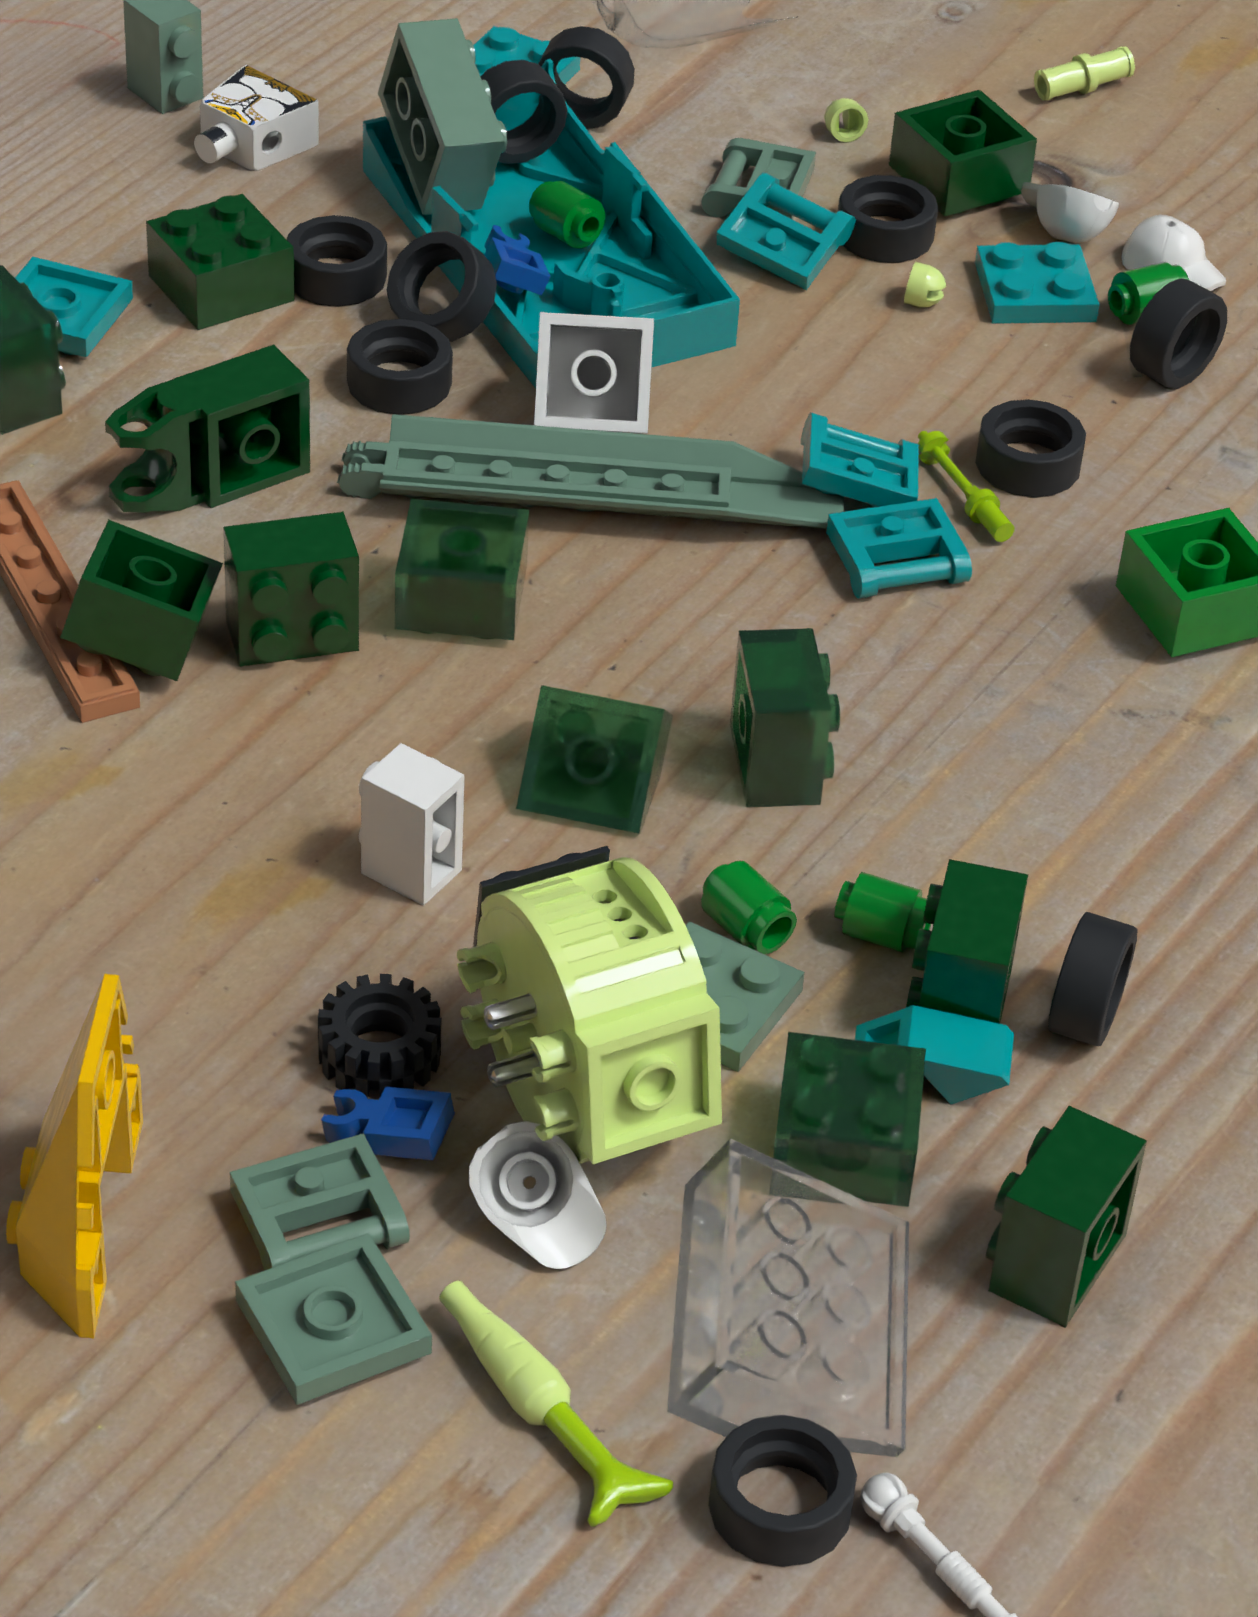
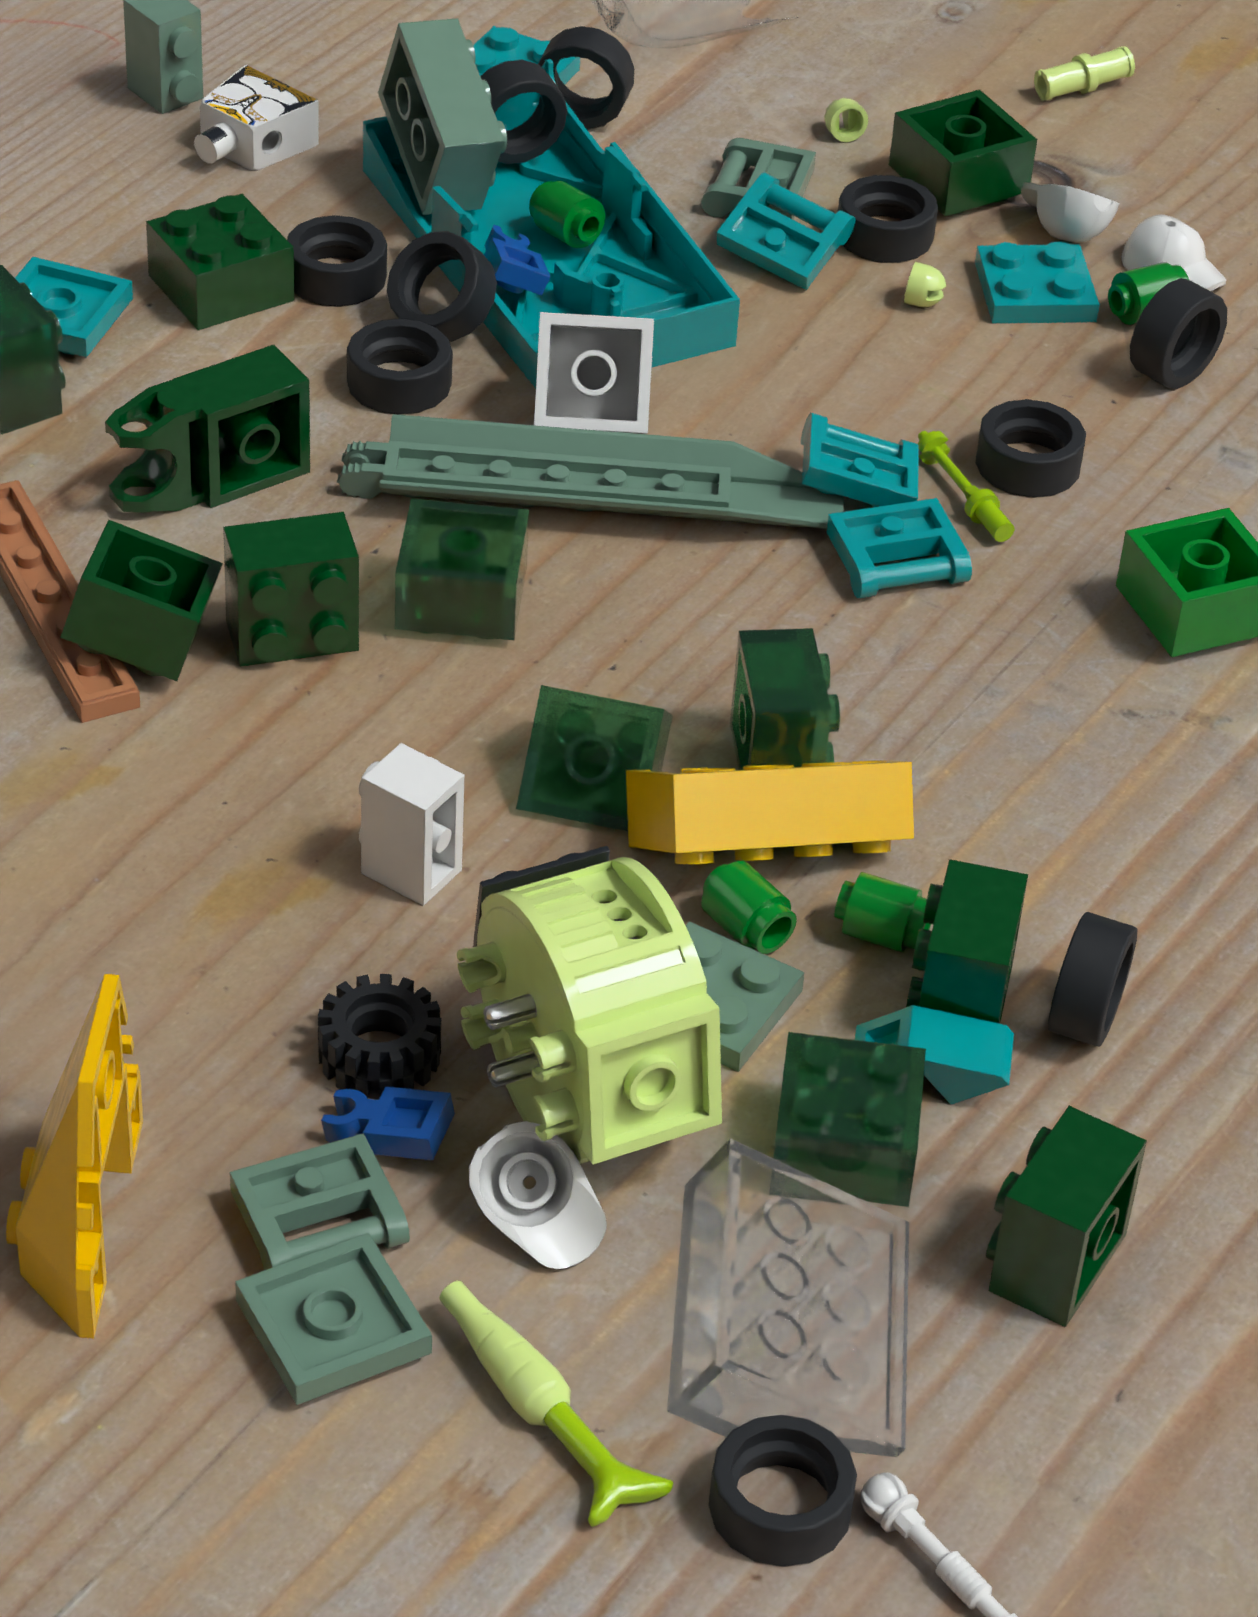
none -> yellow wedge [626,760,914,864]

